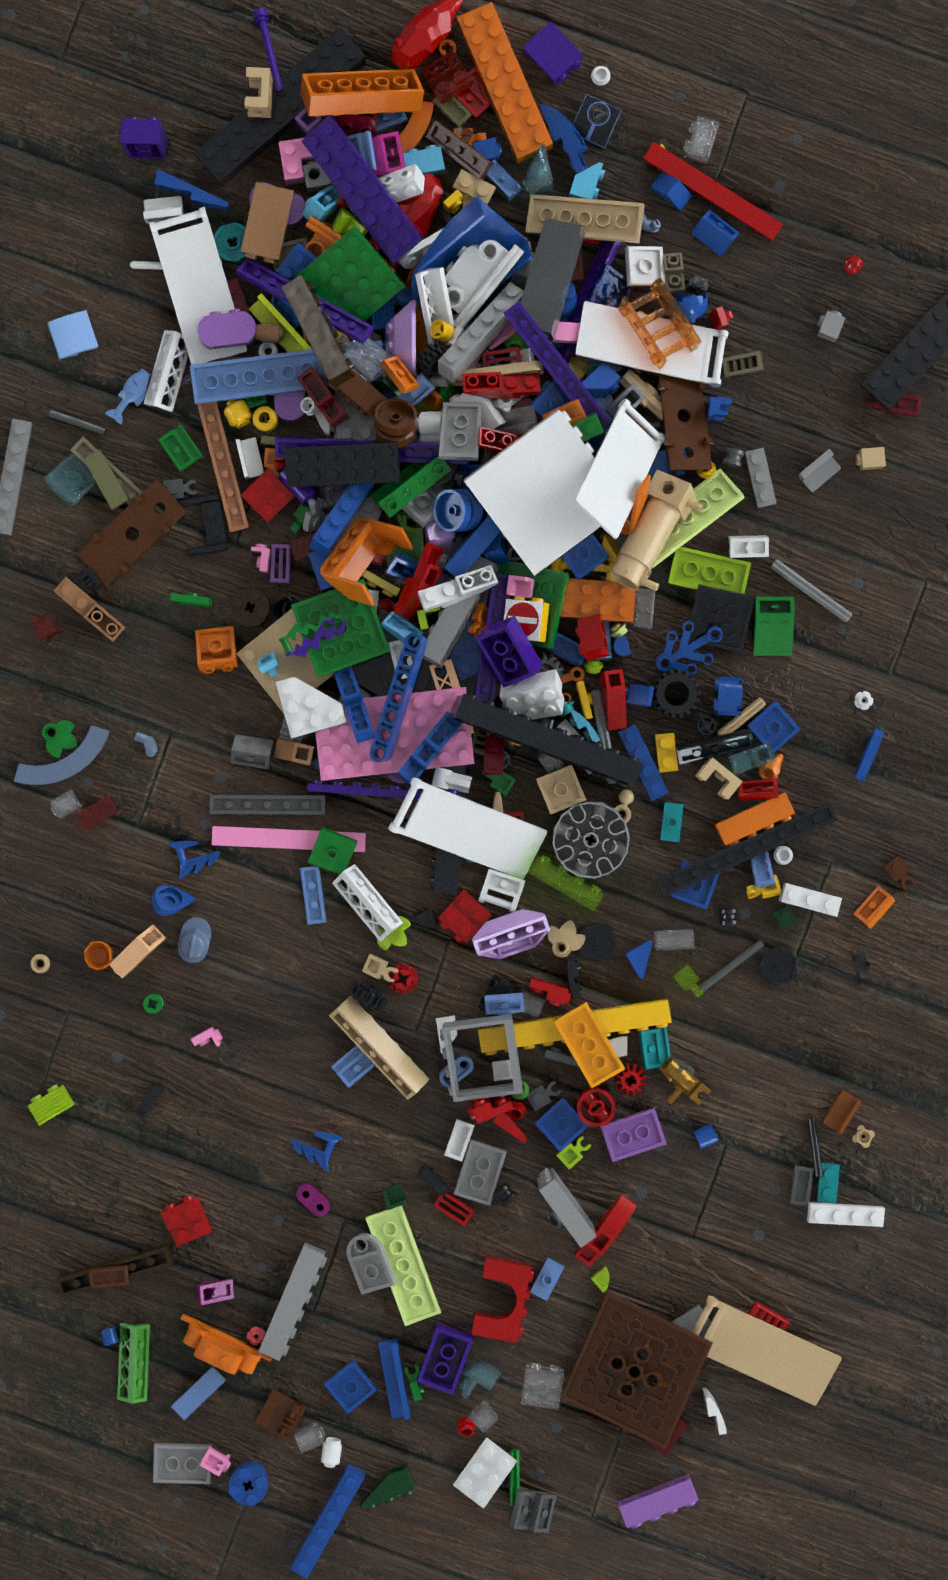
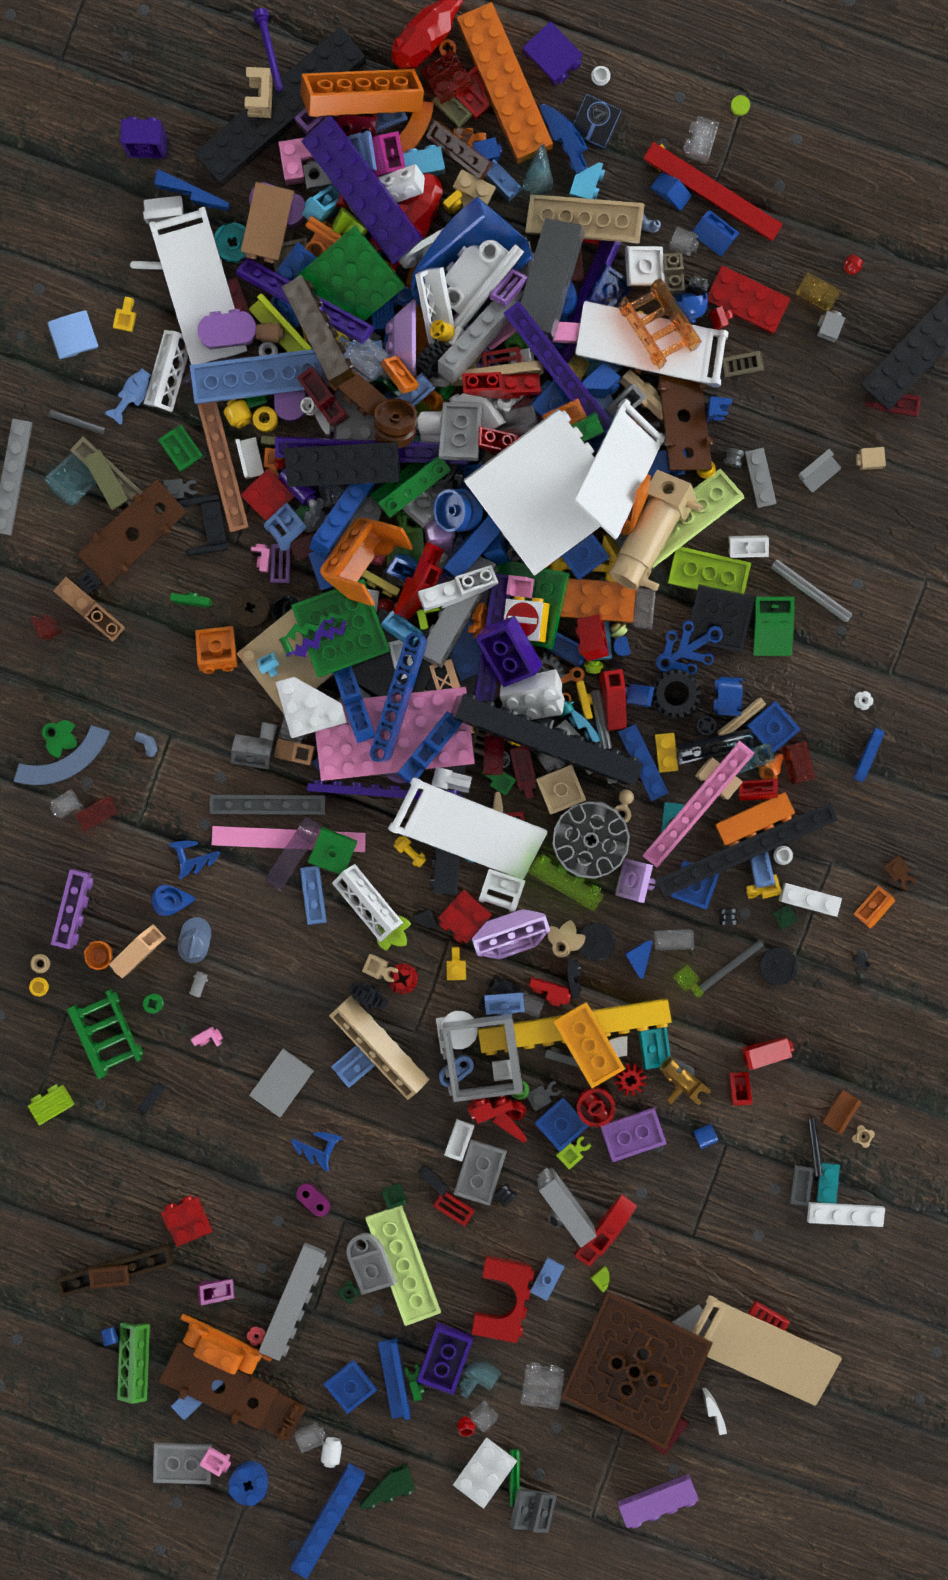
none -> yellow plate [29,977,49,997]
none -> medium lavender brick [51,869,93,949]
none -> green fence [67,989,144,1079]
none -> yellow plate [113,297,136,332]
none -> reddish brown piece [159,1341,279,1429]
none -> light grey pin [189,971,208,997]
none -> light grey tile [249,1048,314,1117]
none -> light grey hose [260,722,277,740]
none -> medium blue plate [264,502,307,551]
none -> clear purple slope [265,817,322,890]
none -> dark green plate [337,1281,361,1304]
none -> yellow bar [393,835,427,868]
none -> white tile [439,1011,478,1049]
none -> yellow plate [446,947,466,980]
none -> medium lavender tile [490,269,528,308]
none -> dark red hinge [510,746,537,800]
none -> lavender tile [615,858,655,903]
none -> bright pink tile [643,741,754,868]
none -> clear brick [668,226,700,257]
none -> red plate [707,265,791,334]
none -> red slope [729,1072,753,1106]
none -> lime tile [730,95,750,116]
none -> slope [741,1037,794,1070]
none -> clear red hinge [782,741,816,784]
none -> clear yellow brick [796,272,841,311]

